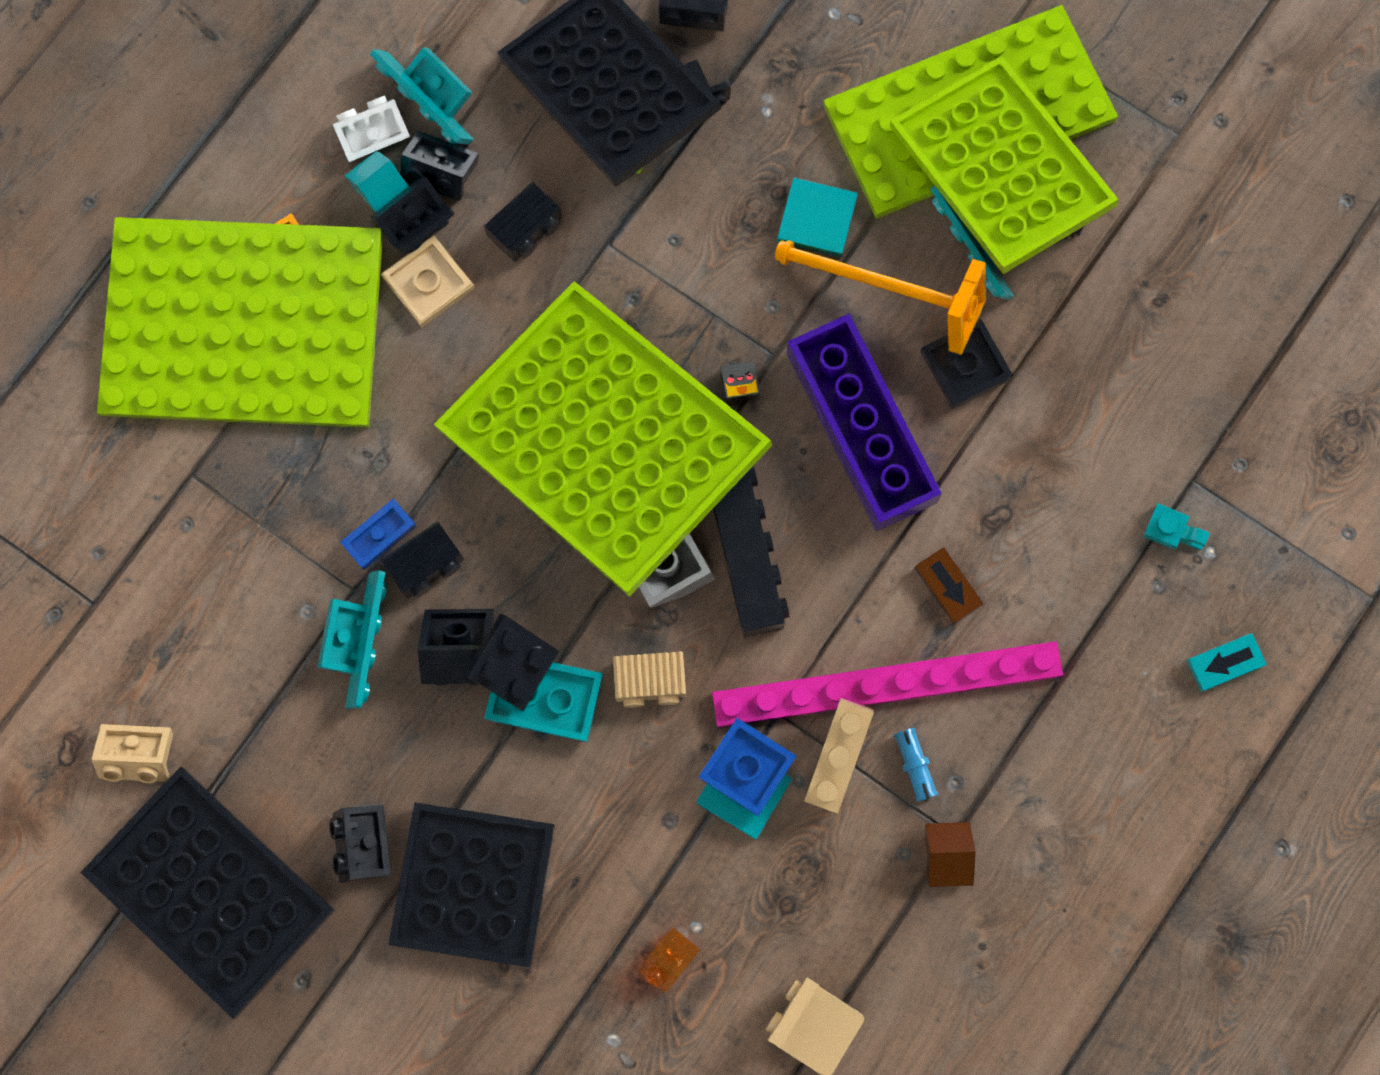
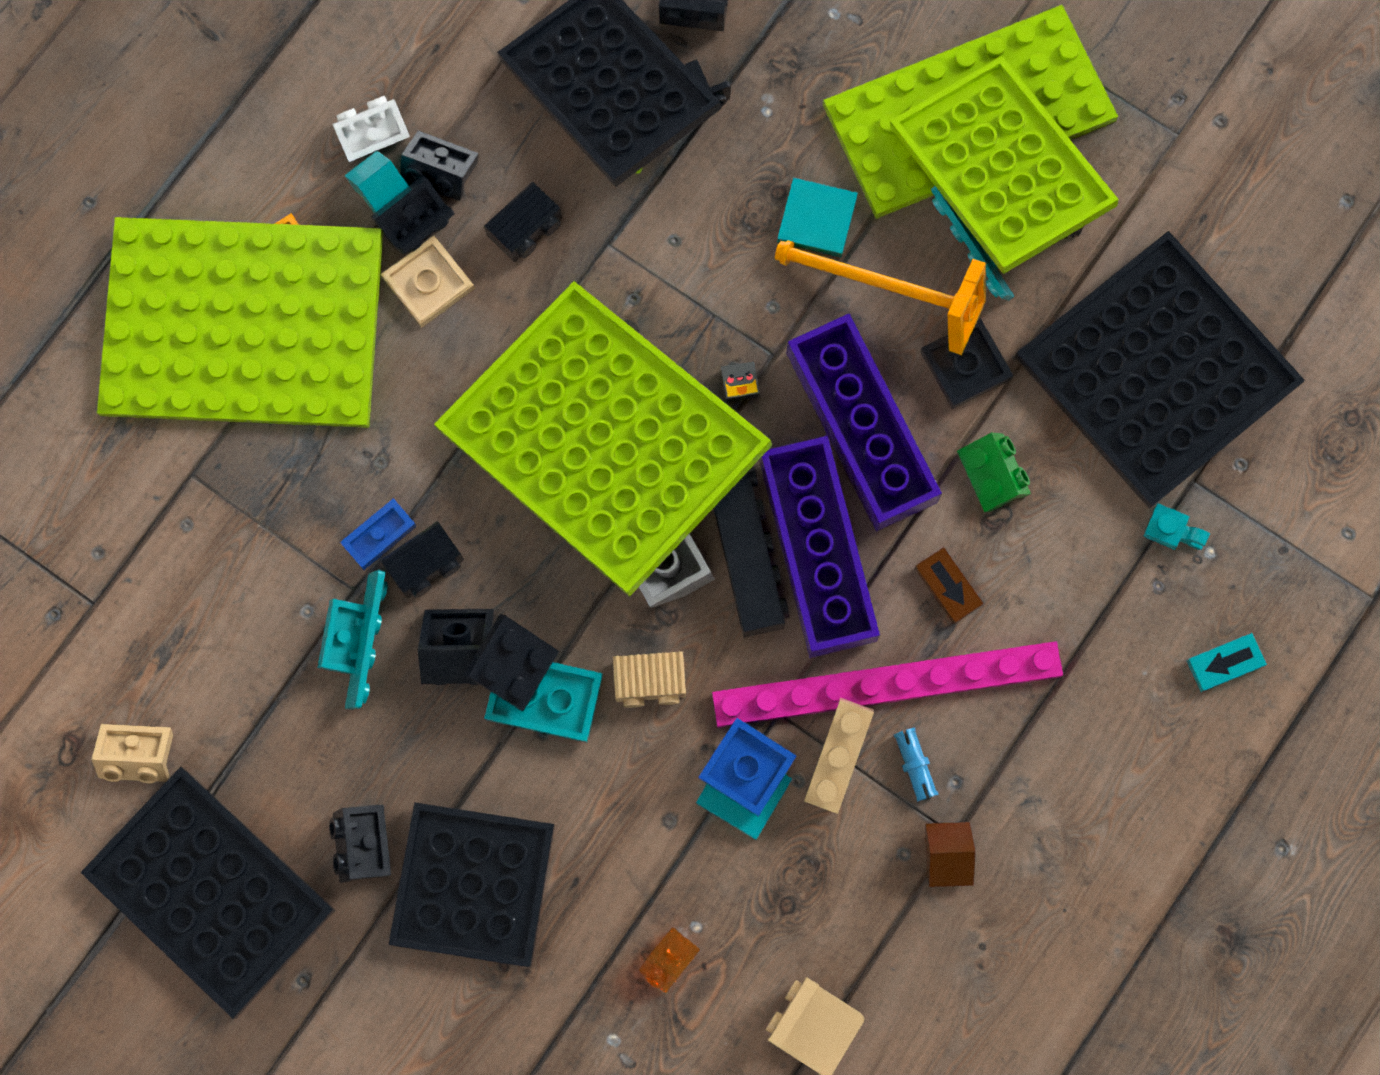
teal bracket [370,47,474,145] -> none
none -> dark purple brick [759,436,880,658]
none -> green bracket [957,432,1031,512]
none -> black plate [1015,231,1305,509]

